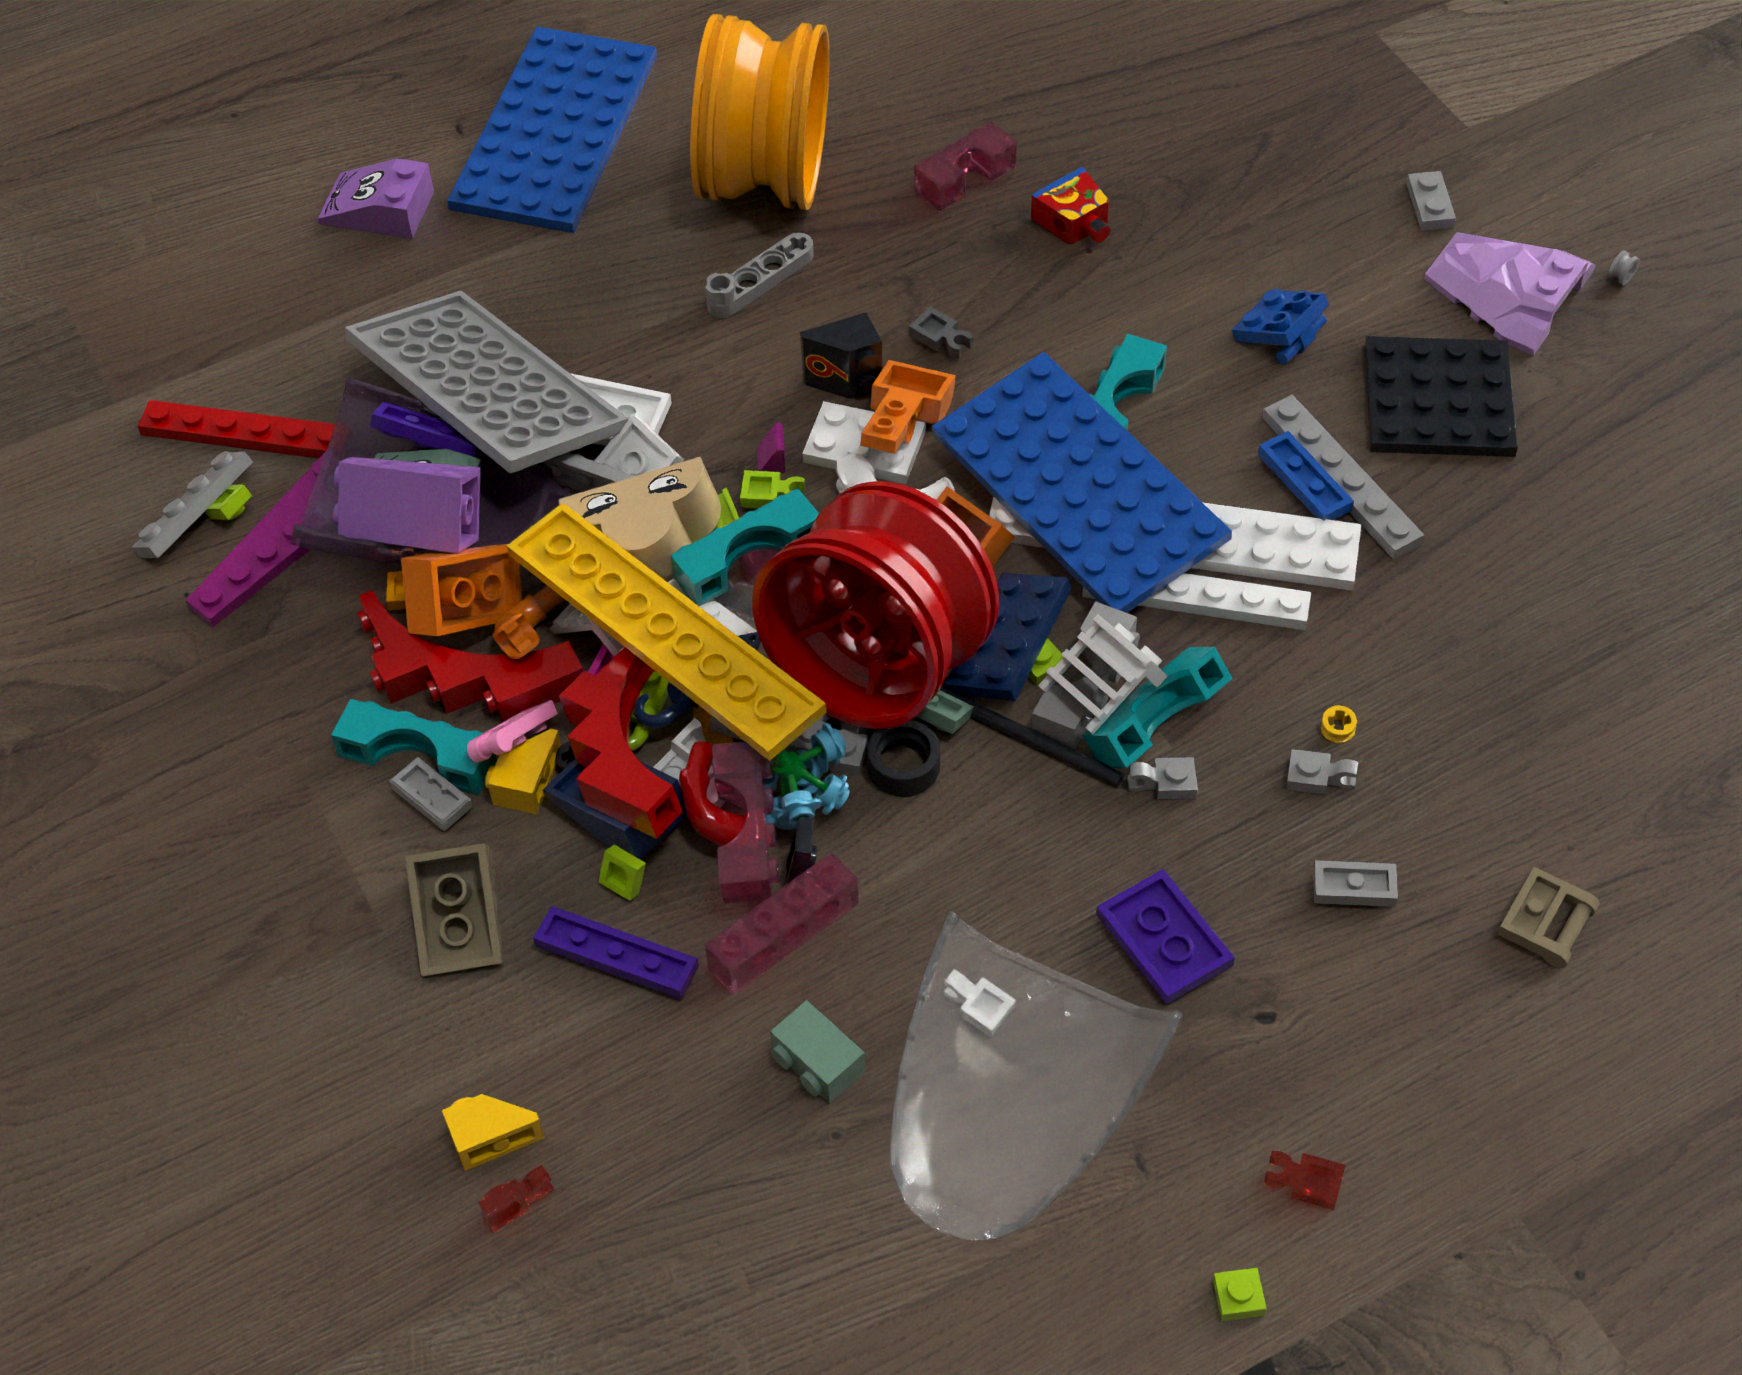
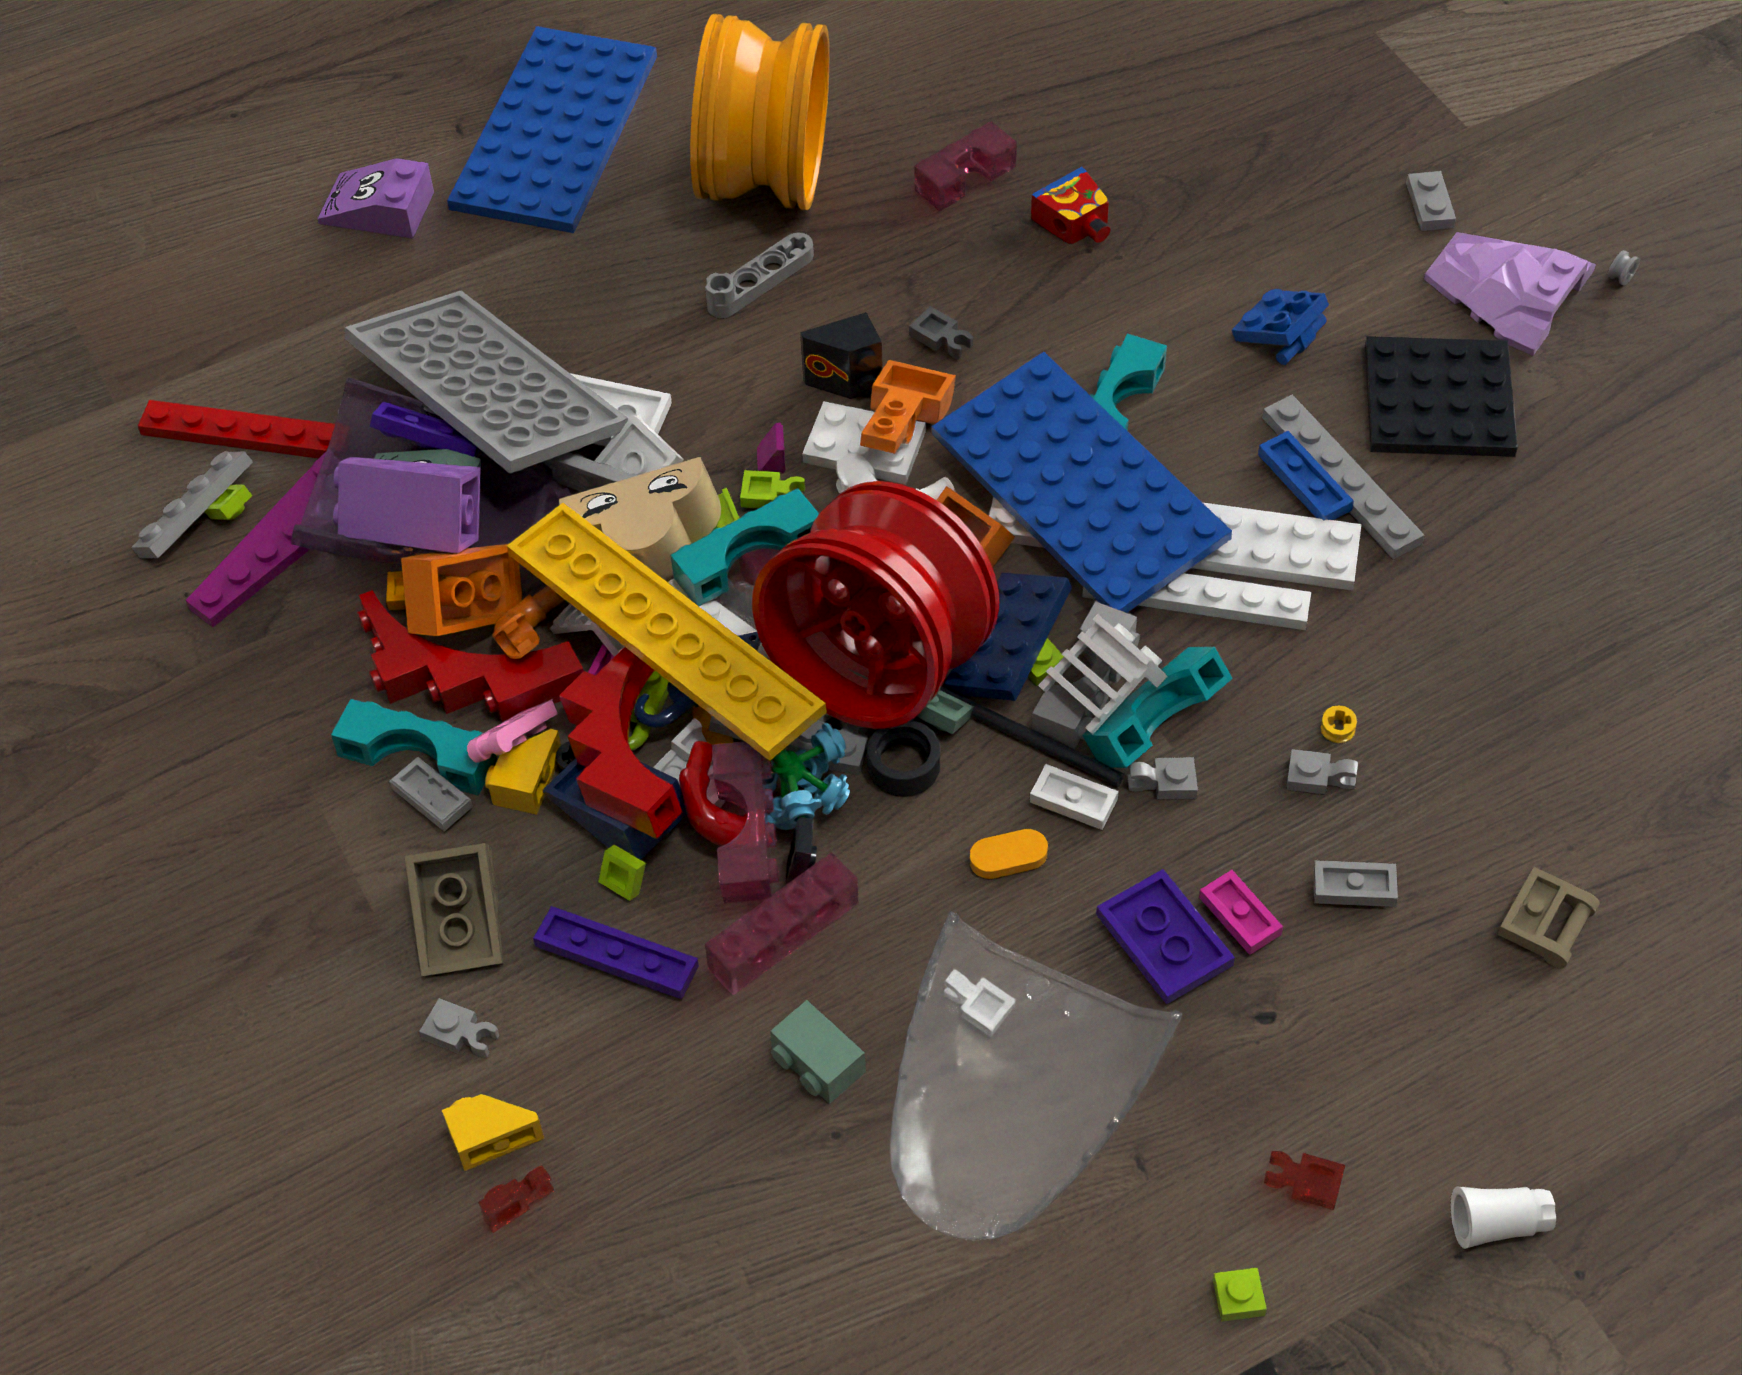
none -> light grey plate [419,998,499,1058]
none -> light orange tile [970,829,1048,879]
none -> white plate [1030,764,1118,830]
none -> dark pink plate [1199,870,1283,955]
none -> white plant [1451,1186,1556,1249]

